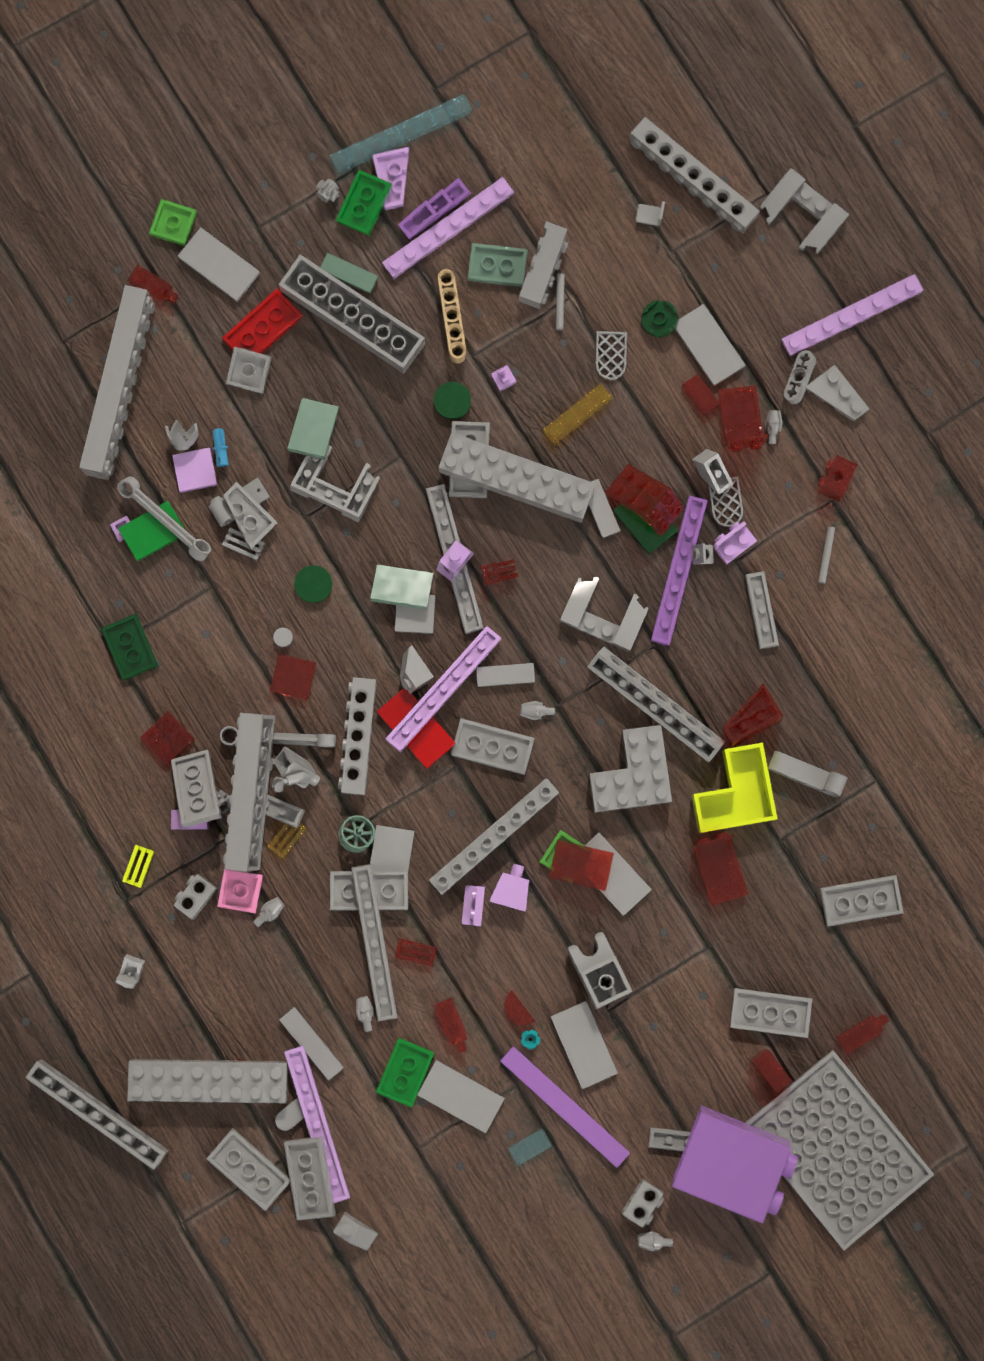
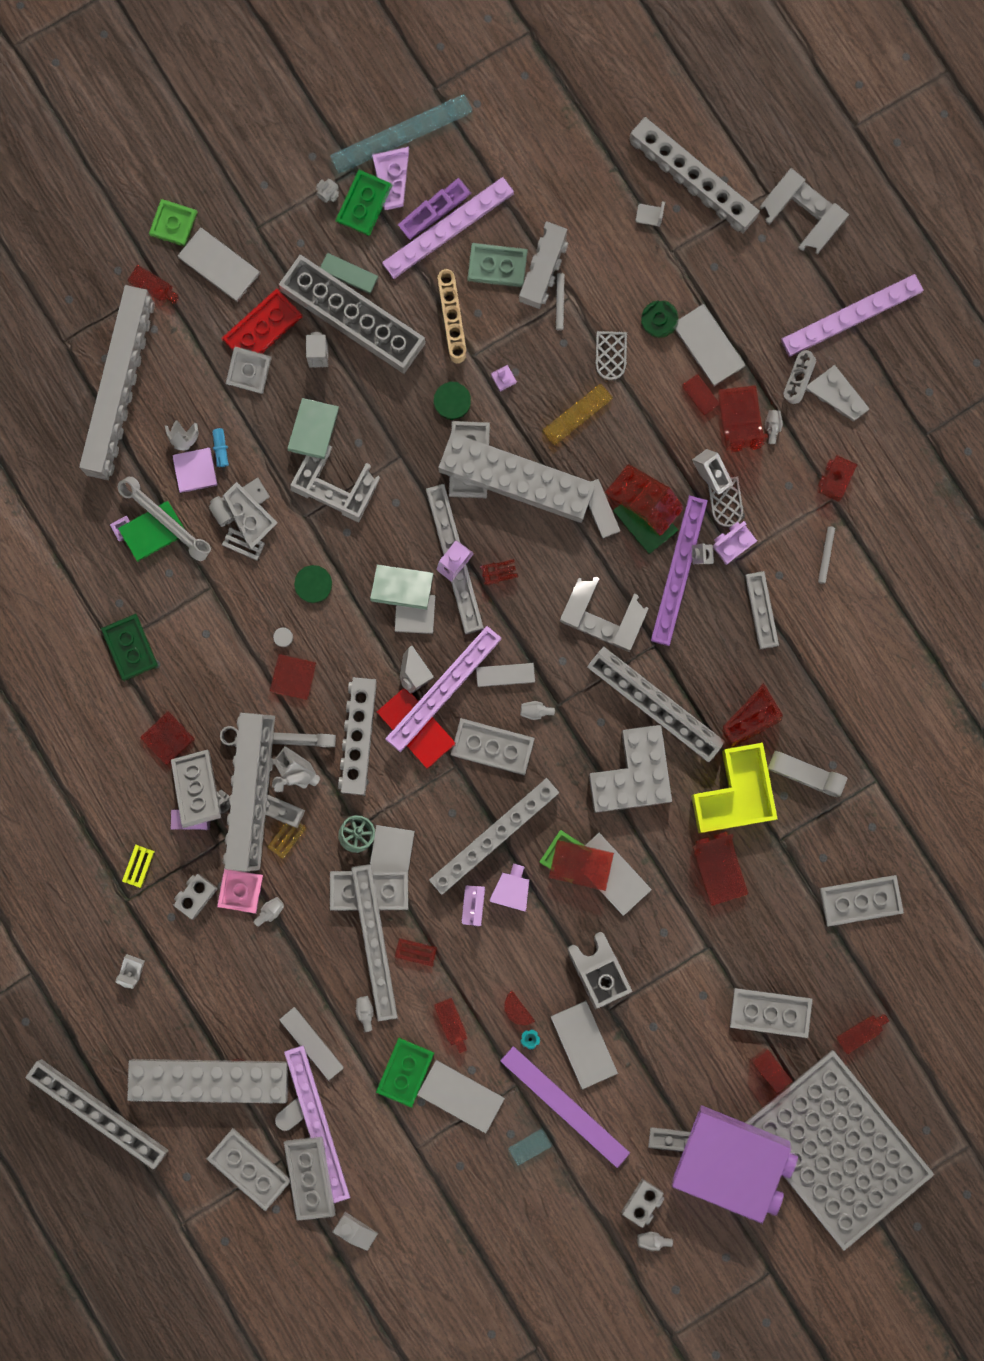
none -> light grey brick [306,332,328,367]

